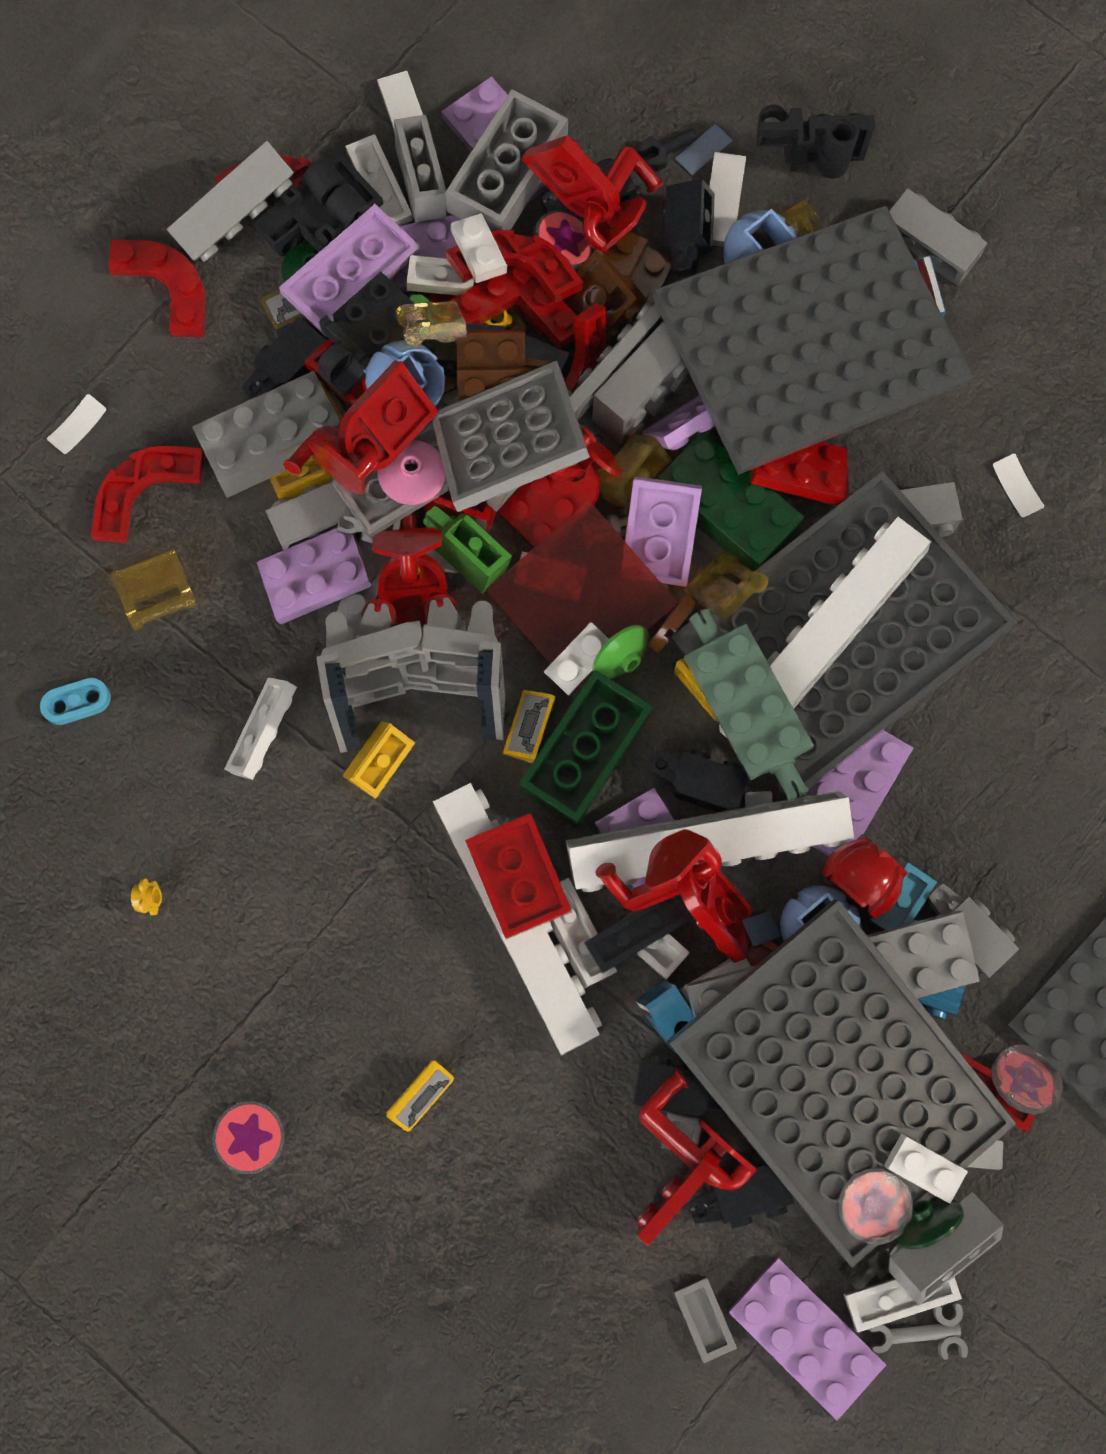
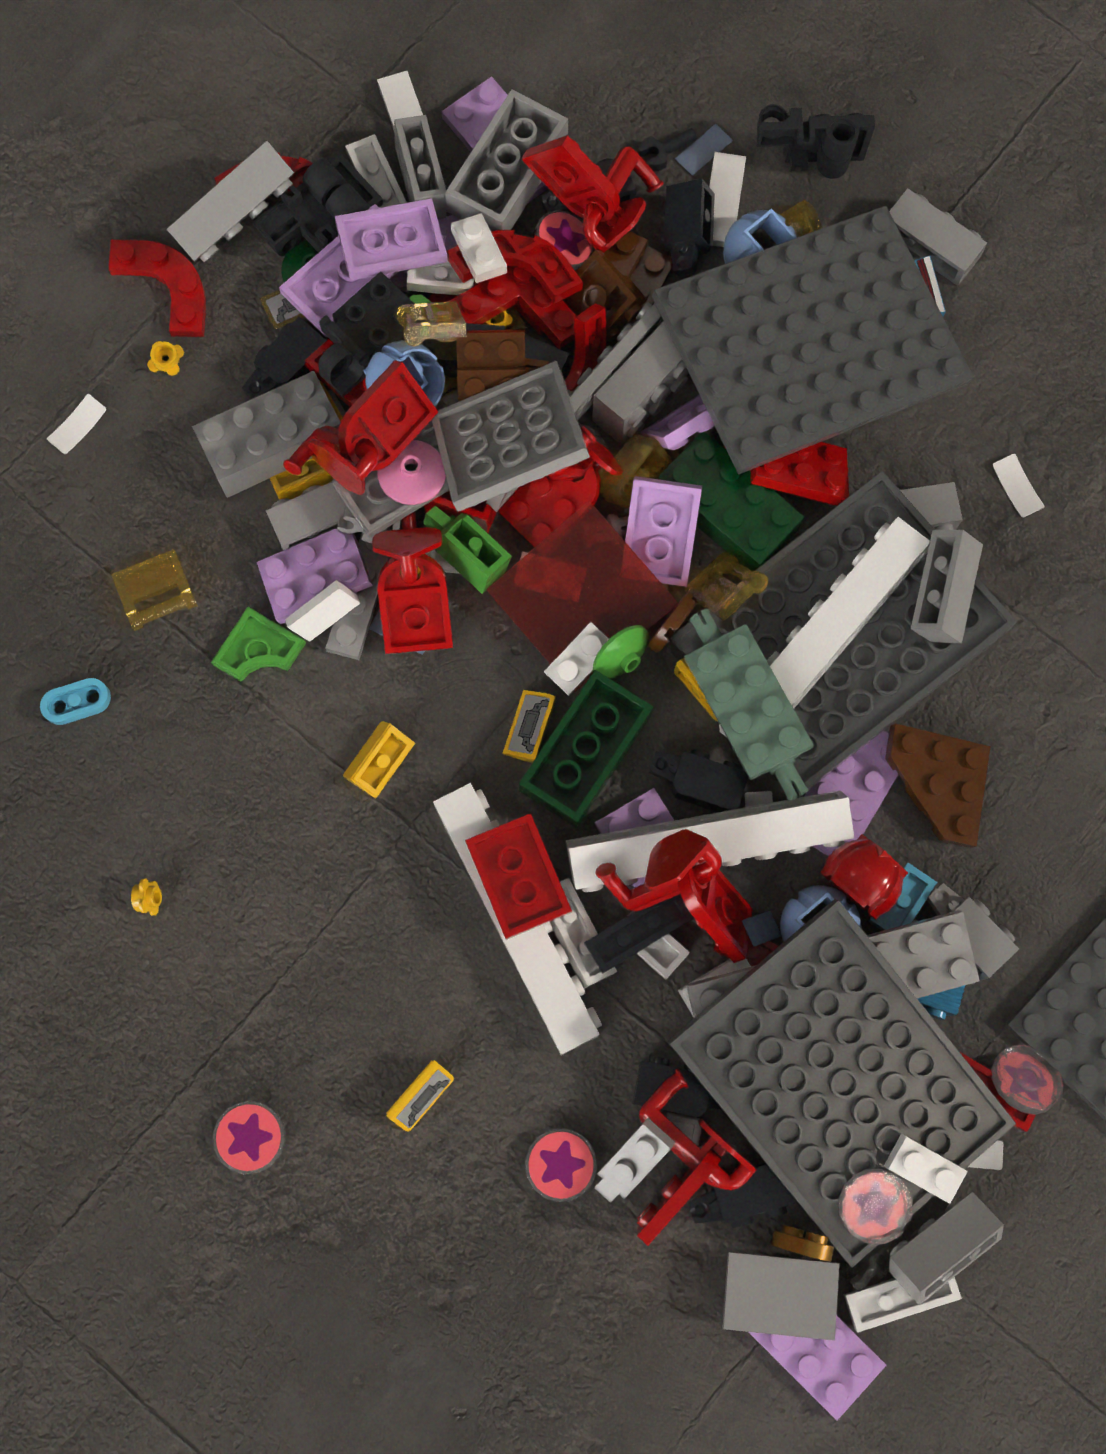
red plate [91,446,205,543] -> none
white plate [224,677,297,780] -> none
light grey container [316,594,505,753] -> none
dark azure torso [635,981,694,1052] -> none
light grey tile [673,1277,737,1363] -> none
light grey bar [868,1302,968,1360] -> none
dark green dish [895,1199,964,1250] -> none
none -> yellow plate [147,341,184,376]
none -> bright green tile [211,607,306,682]
none -> white tile [285,580,360,642]
none -> lavender plate [335,198,447,281]
none -> tile [525,1128,597,1202]
none -> hinge [594,1118,675,1203]
none -> light grey tile [722,1252,840,1341]
none -> pearl gold plate [771,1225,834,1262]
none -> reddish brown plate [885,723,991,848]
none -> light grey brick [911,530,983,644]

